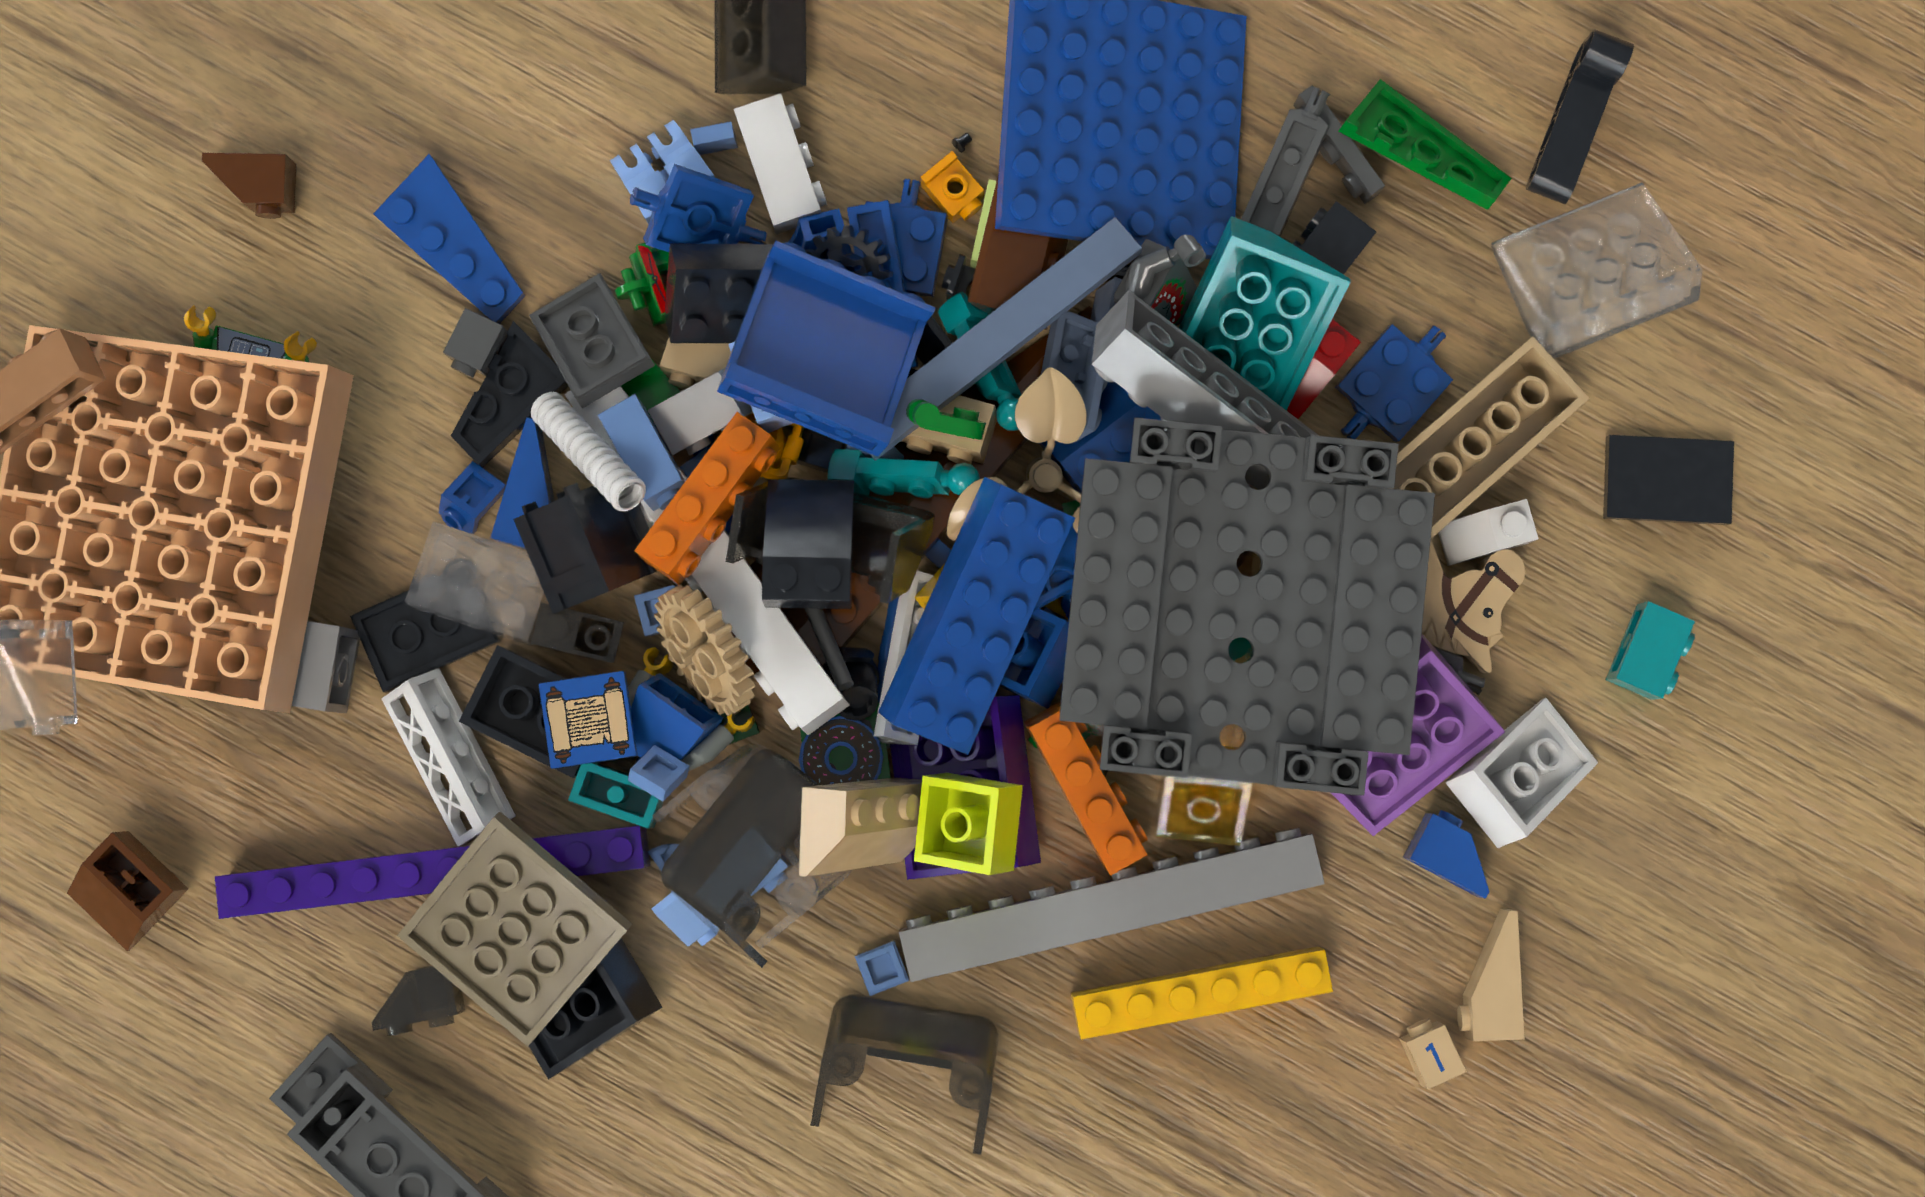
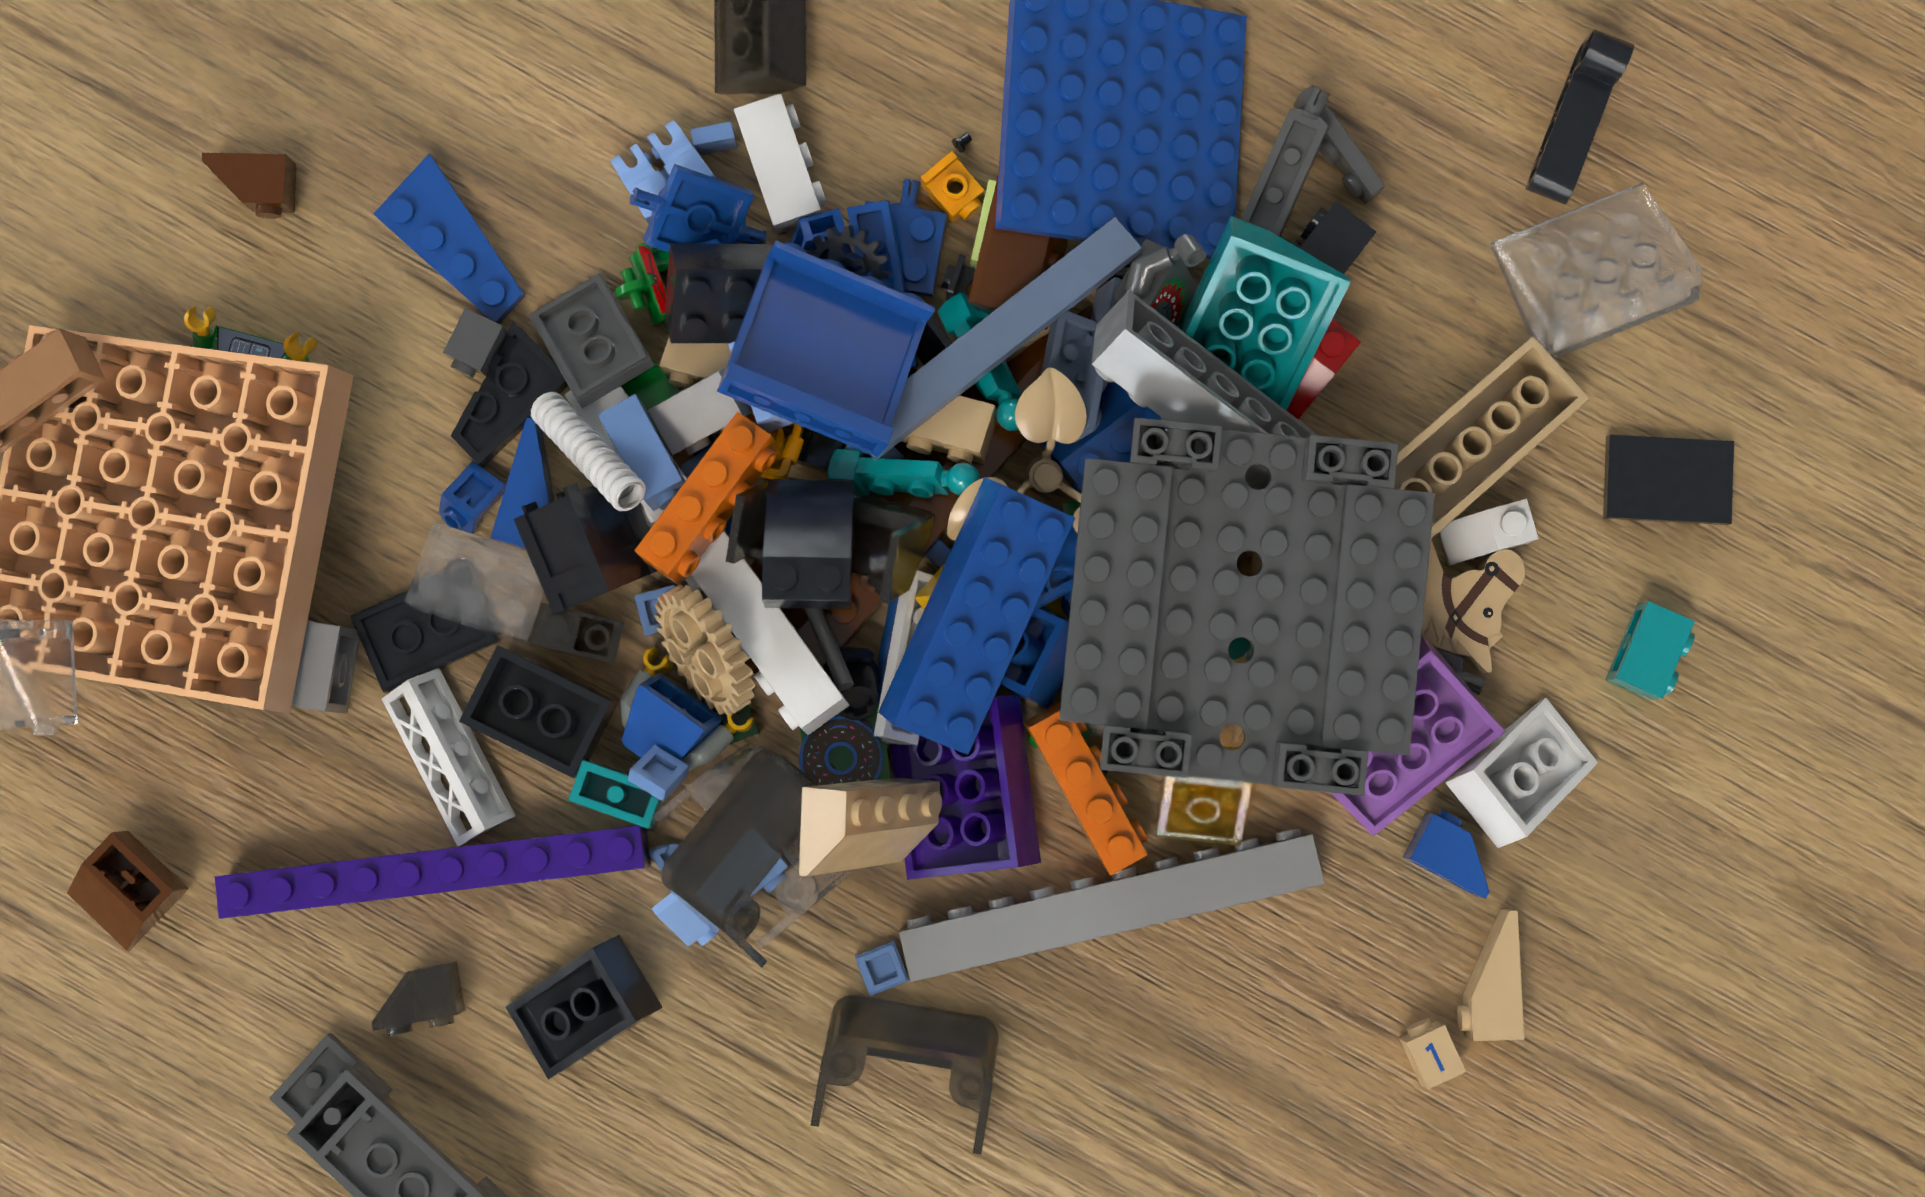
dark tan plate [397,812,632,1047] -> none
tile [539,671,638,769] -> none
green plate [906,399,986,440] -> none
neon yellow brick [914,773,1023,875] -> none
yellow brick [1071,946,1333,1040] -> none
blue plate [1335,324,1454,442] -> none
green wing [1338,79,1512,210] -> none

